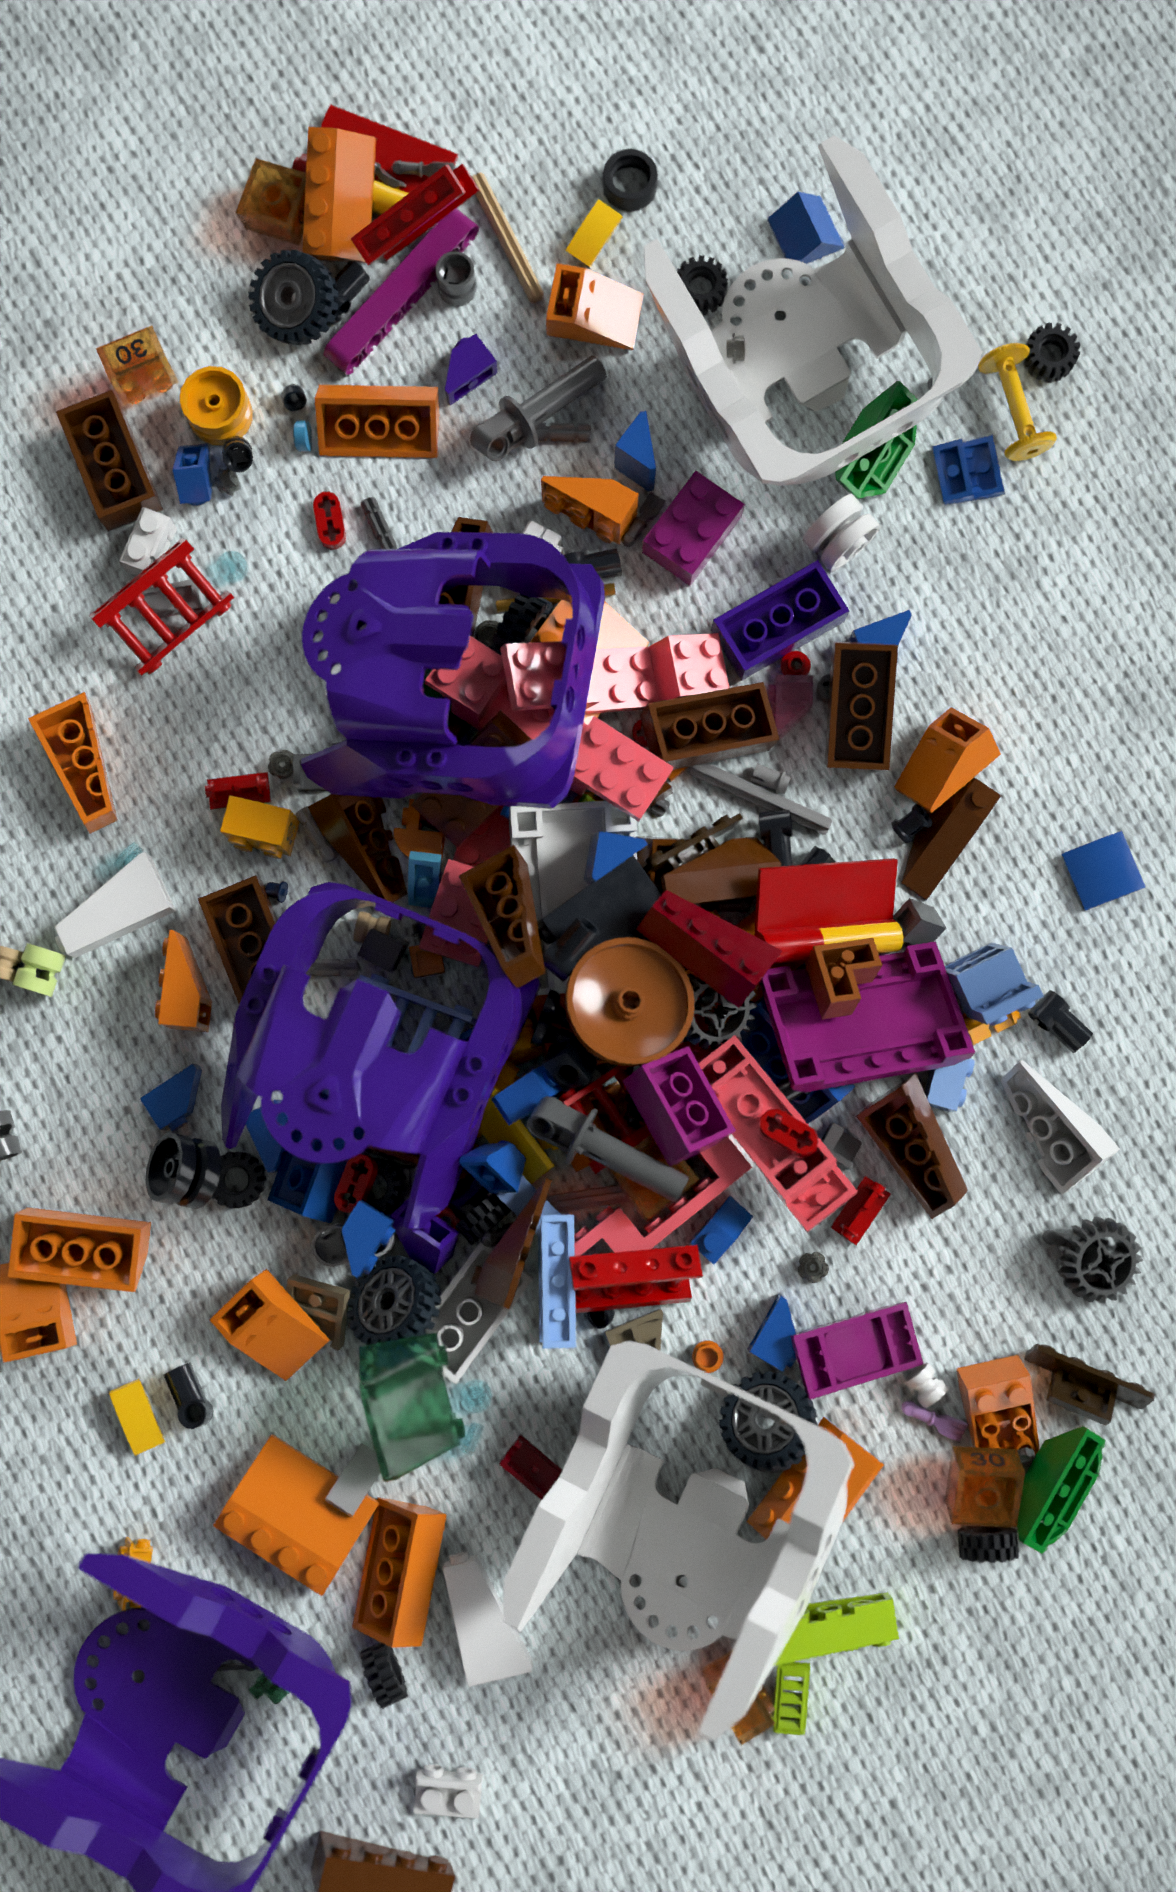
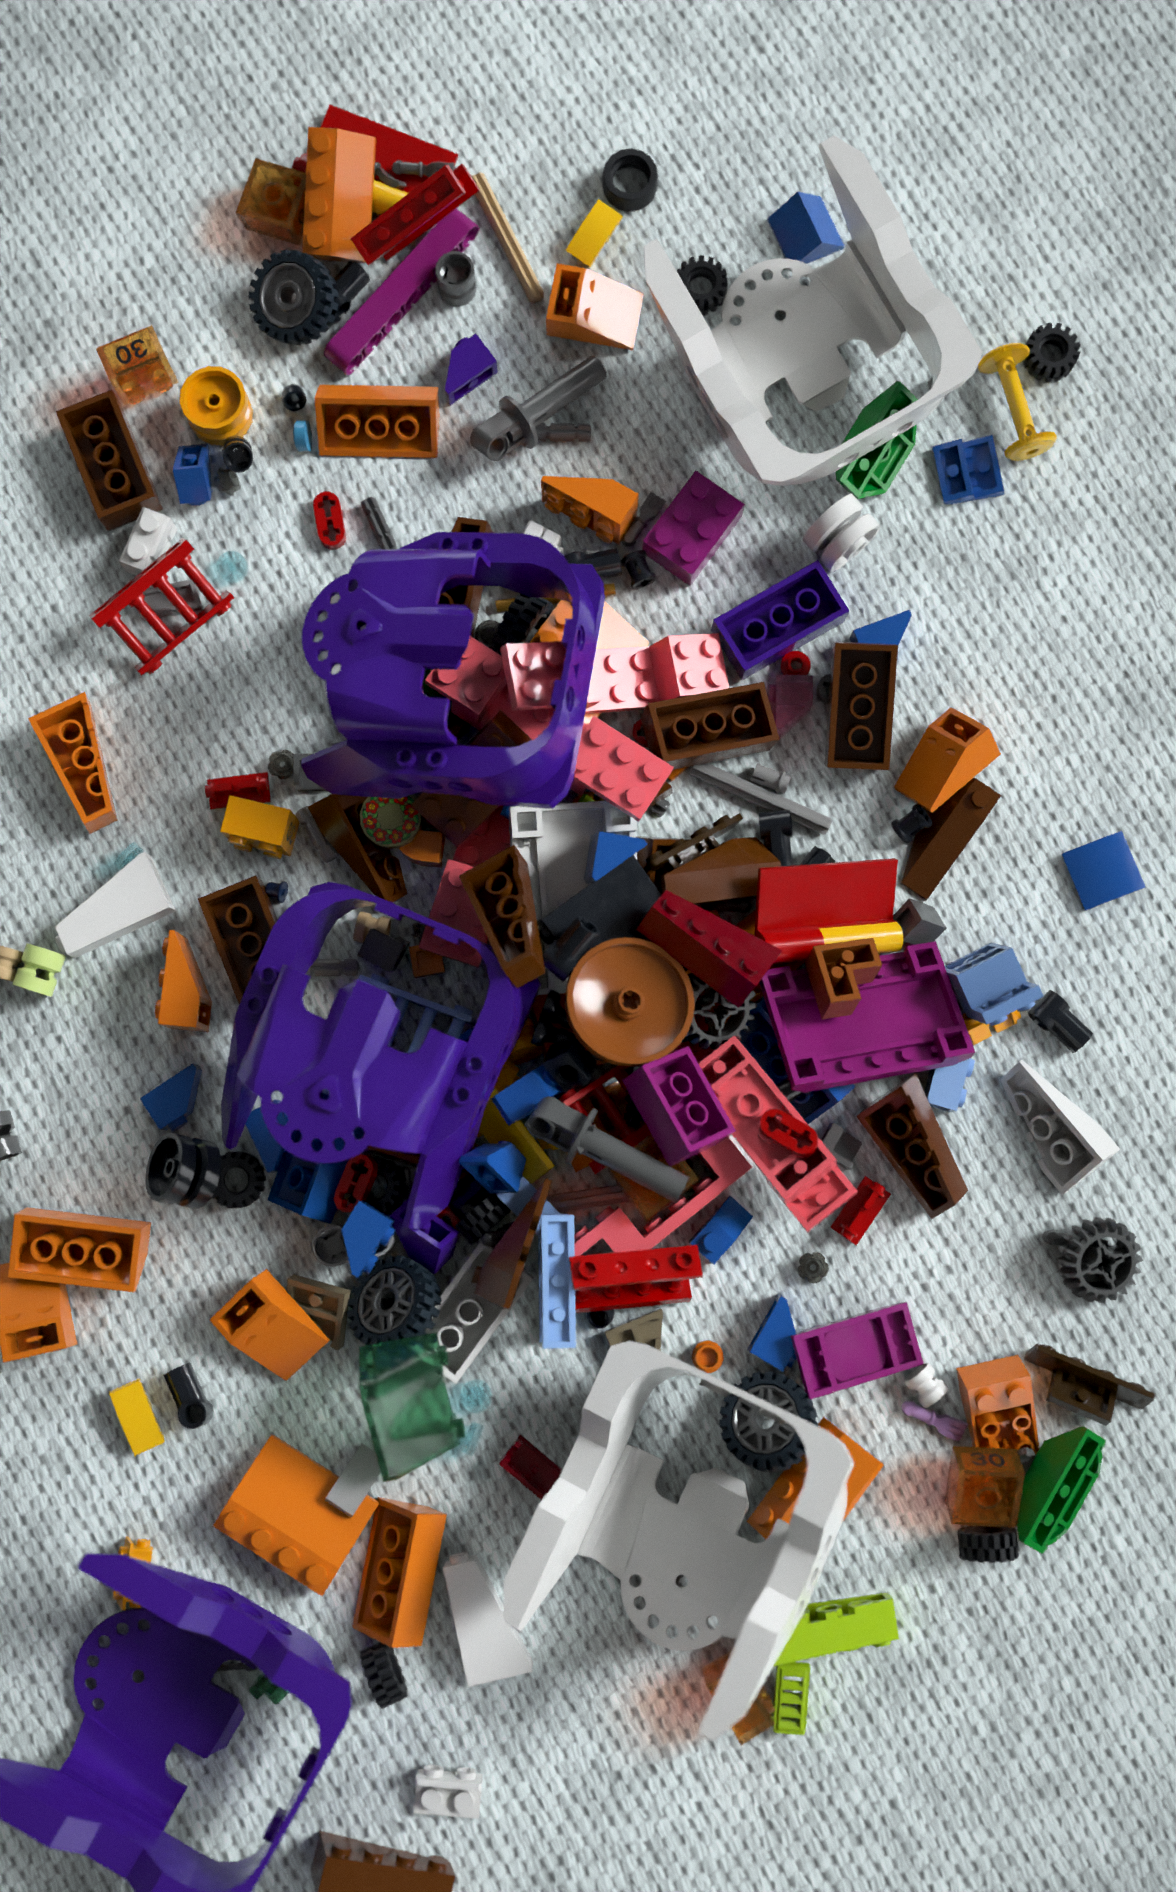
medium azure plate [408,851,441,908] -> none
blue slope [614,411,656,492] -> none
clear smoke plate [726,333,745,364] -> none
none -> tile [360,795,422,849]
none -> black bush [621,550,657,590]

